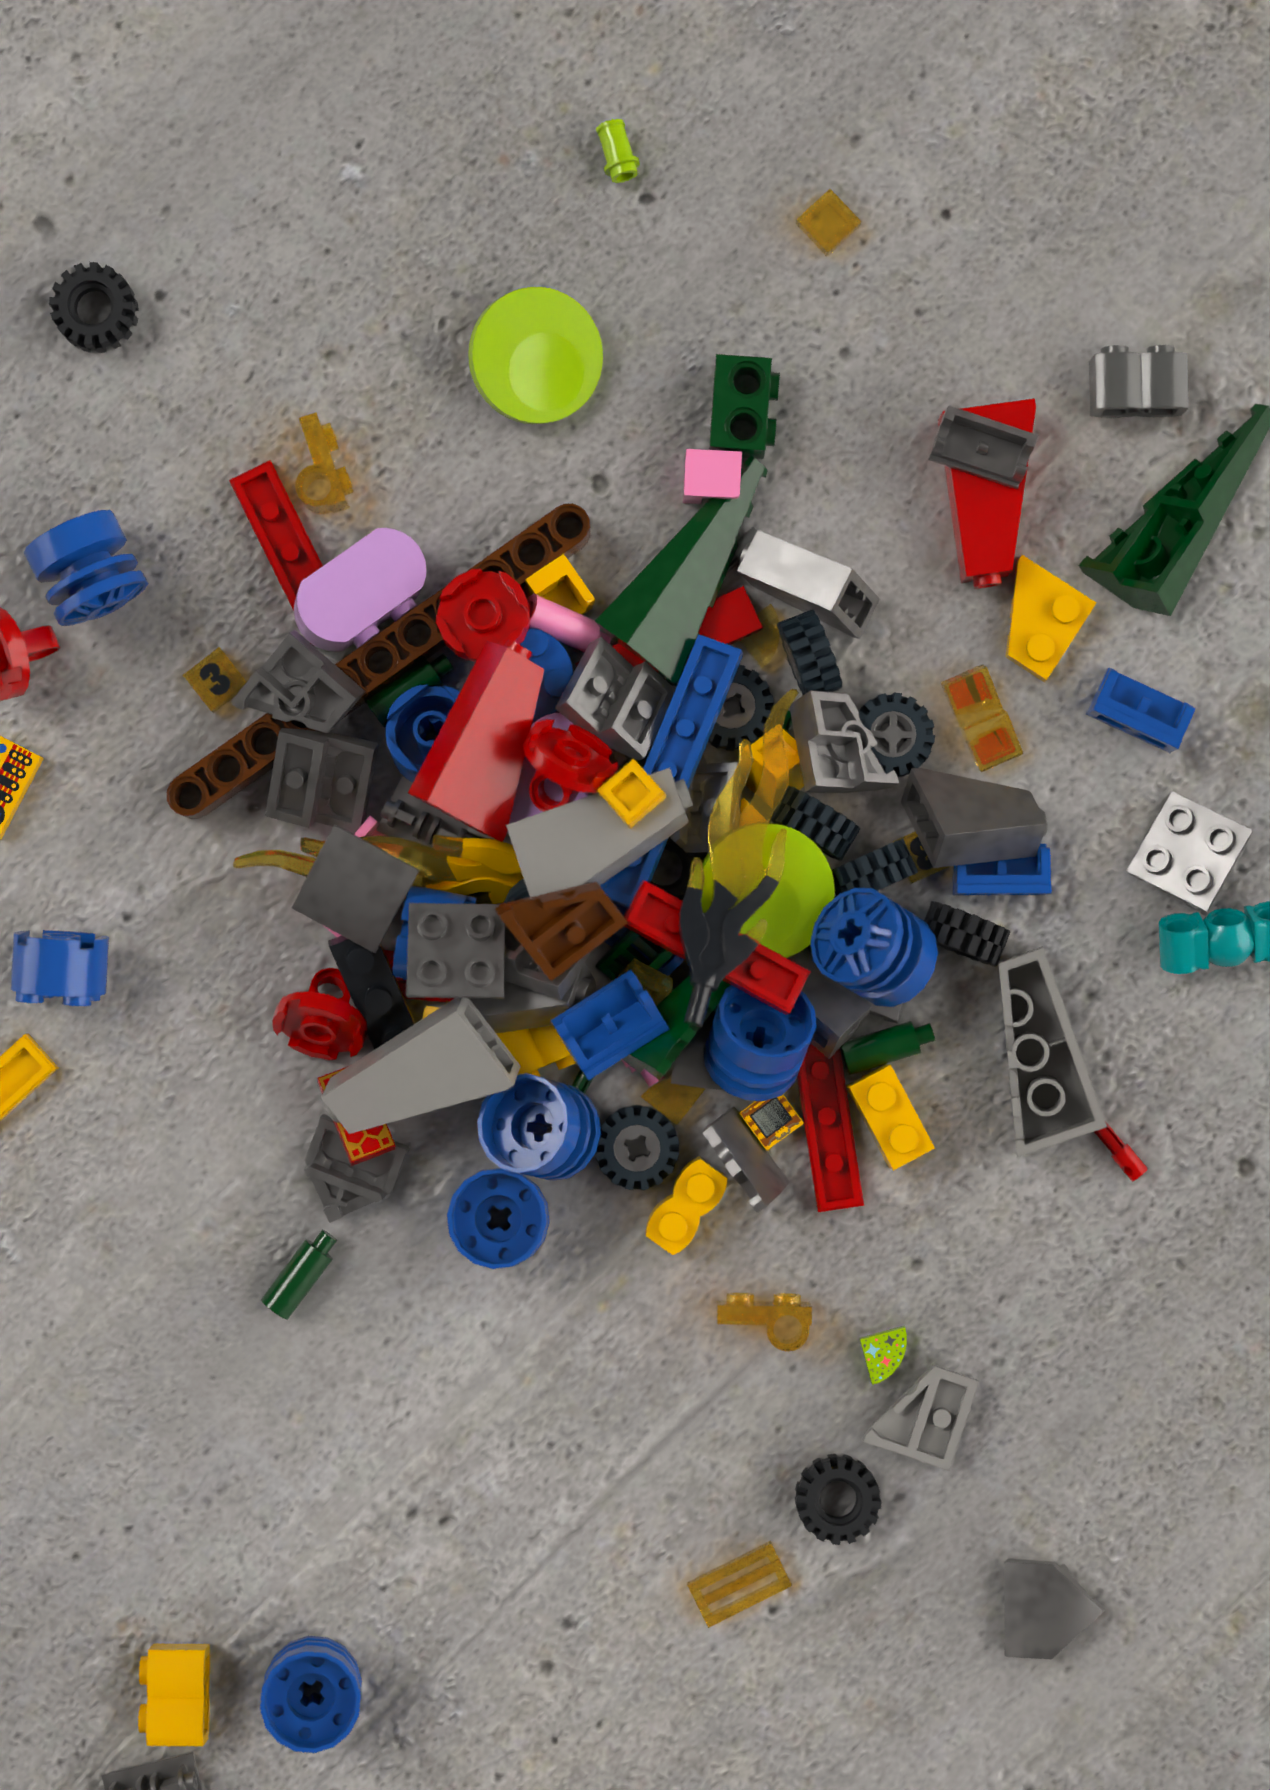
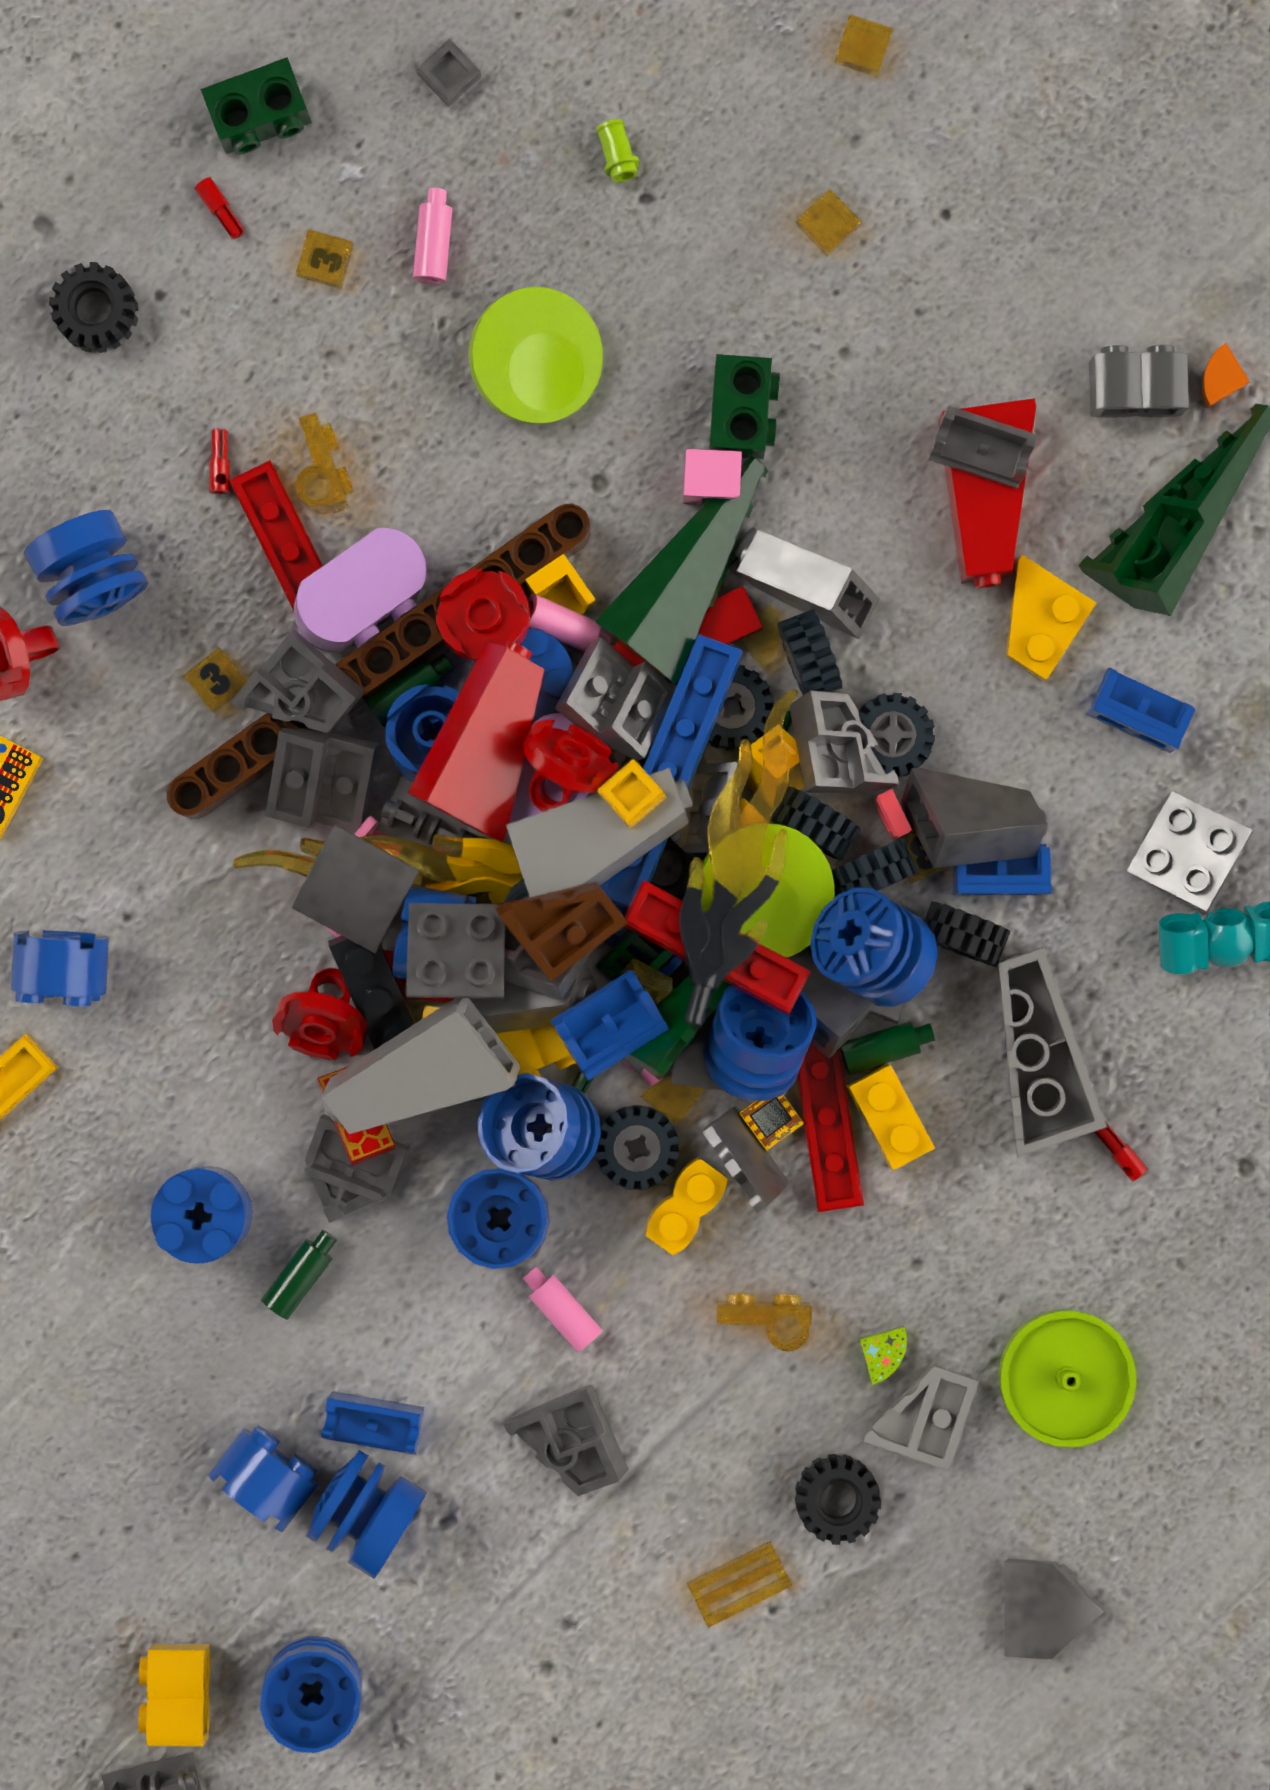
clear yellow slope [940,664,1024,772] -> none
none -> blue brick [151,1166,253,1264]
none -> red pin [194,177,245,239]
none -> dark green brick [200,57,312,154]
none -> blue brick [208,1425,318,1532]
none -> red pin [209,428,230,495]
none -> clear yellow tile [296,229,354,289]
none -> blue wheel [306,1450,427,1579]
none -> blue hinge [321,1391,424,1455]
none -> bright pink cylinder [413,188,453,285]
none -> flat silver tile [416,38,482,107]
none -> flat silver slope [503,1384,629,1496]
none -> bright pink cylinder [522,1266,603,1353]
none -> clear yellow tile [834,14,893,77]
none -> coral tile [873,789,912,840]
none -> lime piece [998,1309,1137,1448]
none -> orange tile [1201,343,1250,409]

